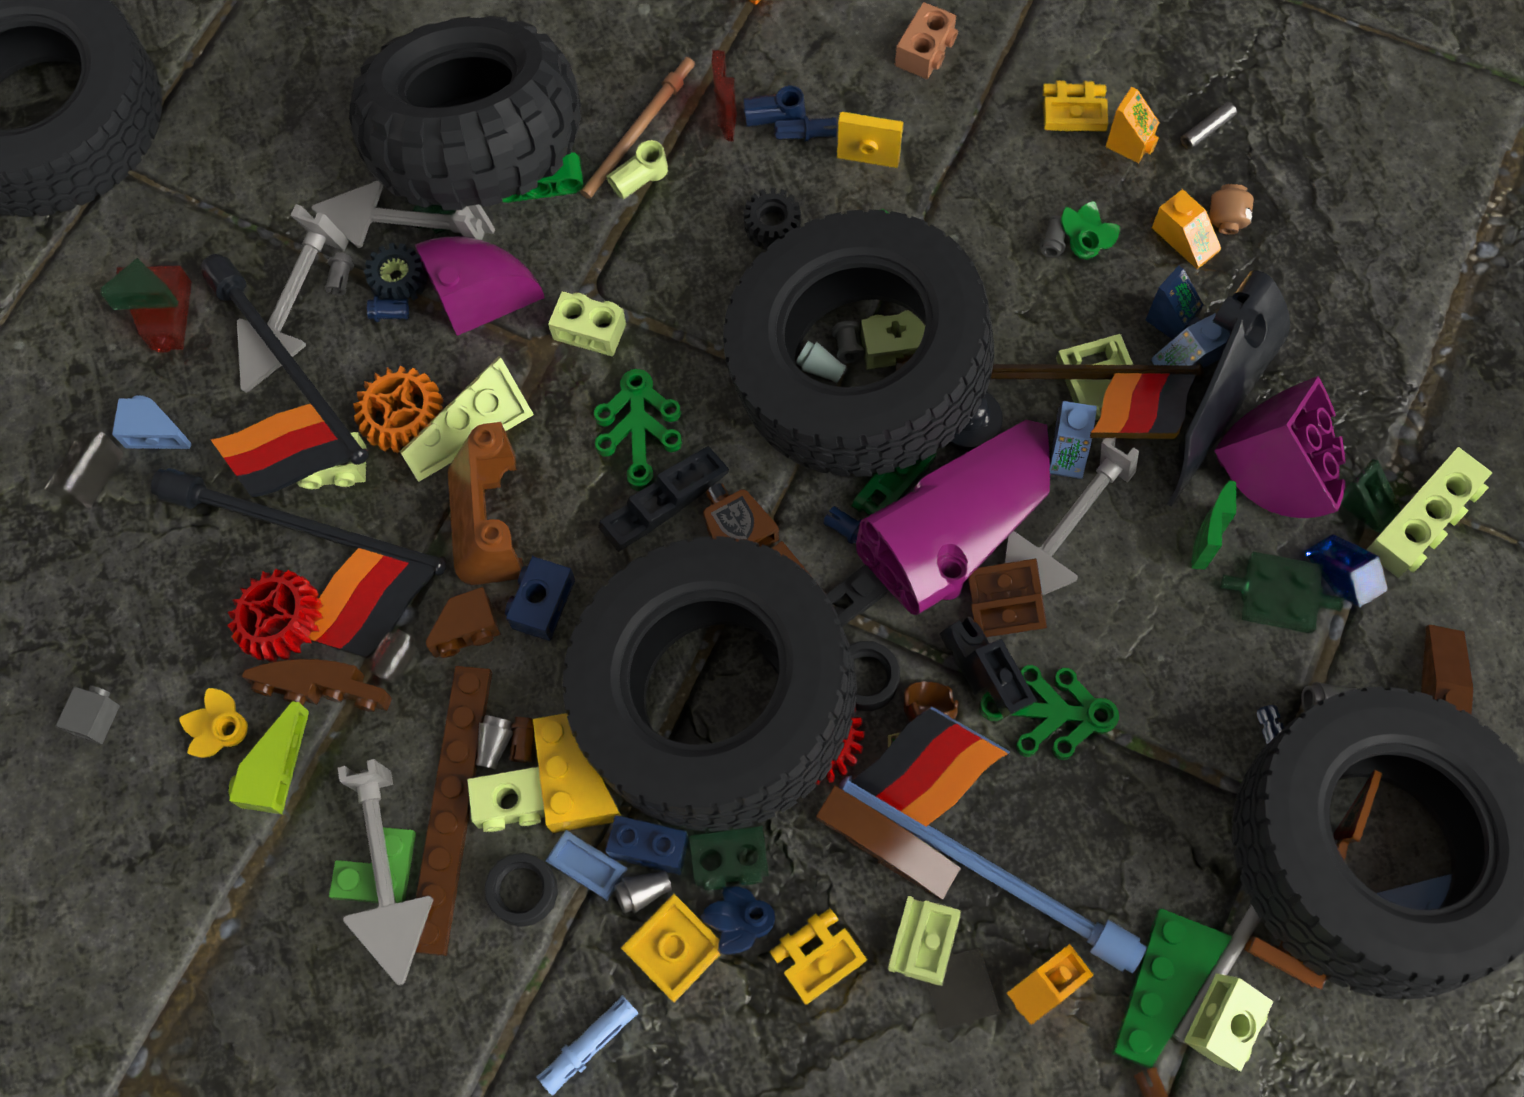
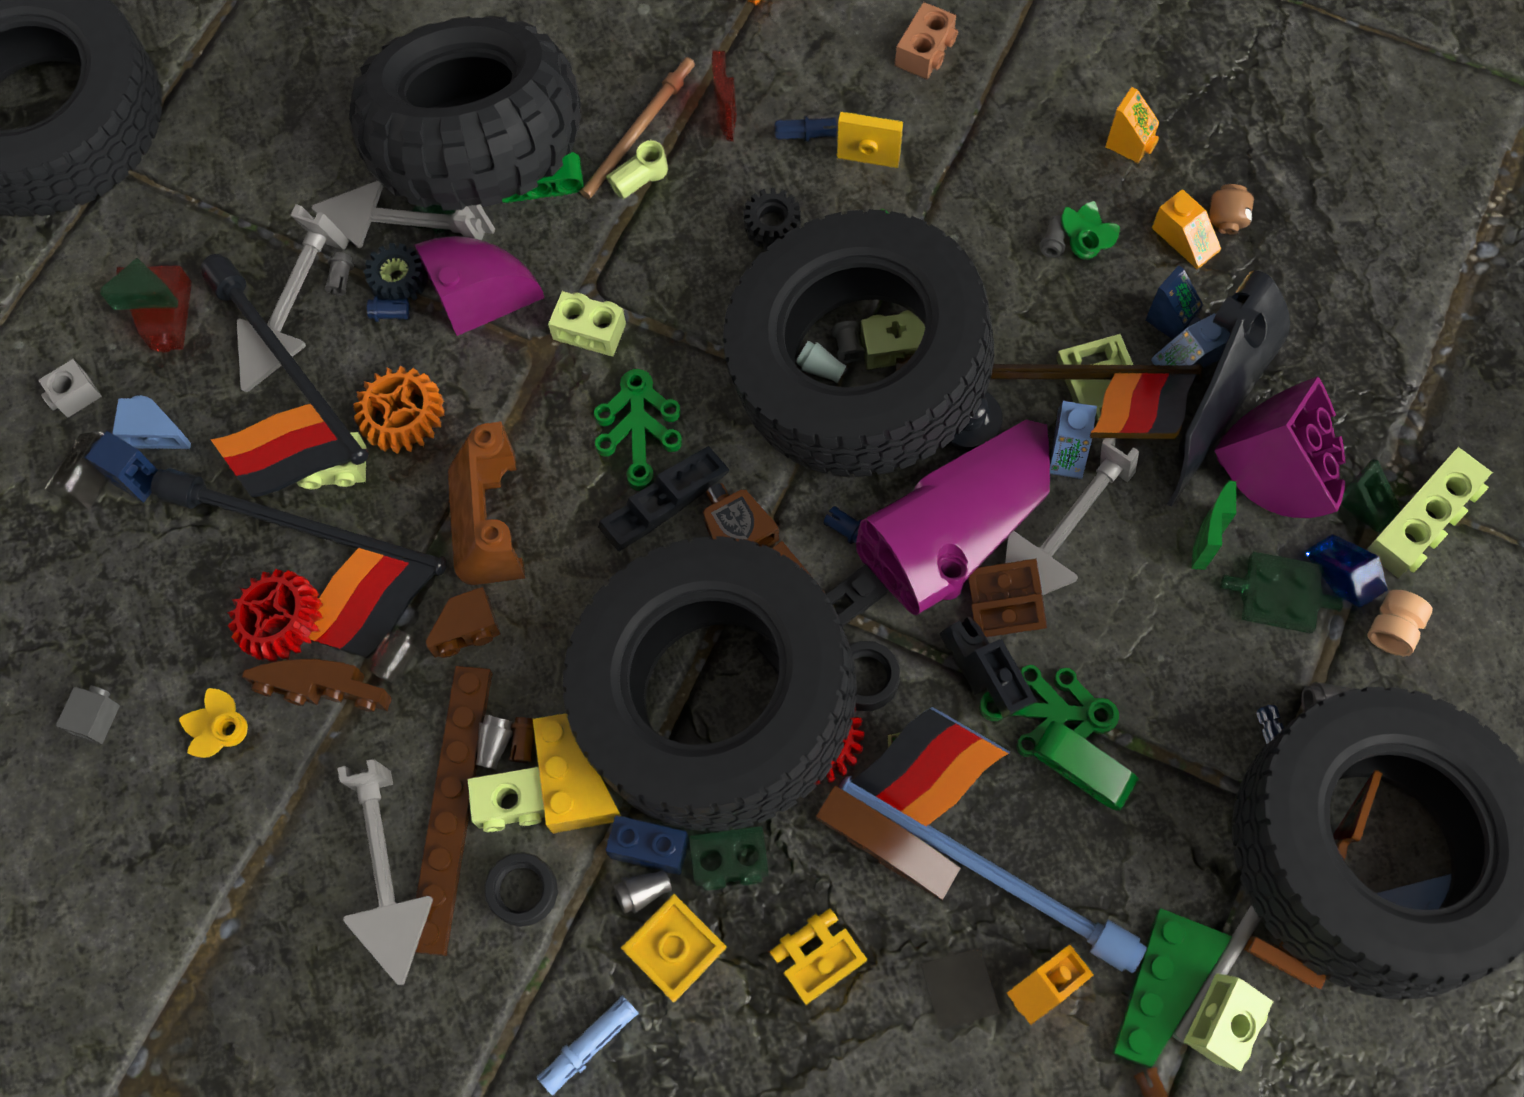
lime slope [228,701,309,814] -> none
bright green plate [329,828,416,903] -> none
yellowish green wing [400,356,534,482] -> none
dark blue brick [505,556,575,641] -> none
medium blue tile [545,830,627,901] -> none
dark blue plate [700,886,775,954] -> none
dark blue piece [744,85,806,127] -> none
dark green plate [852,453,937,516] -> none
yellowish green plate [888,896,961,986] -> none
reddish brown hair [903,681,958,722] -> none
yellow plate [1043,80,1108,131] -> none
flat silver piece [1181,102,1237,149] -> none
reddish brown slope [1421,624,1474,715] -> none
none -> light grey brick [38,359,102,418]
none -> dark blue brick [85,431,158,503]
none -> green beam [1032,721,1139,811]
none -> light nougat wheel [1367,589,1432,656]

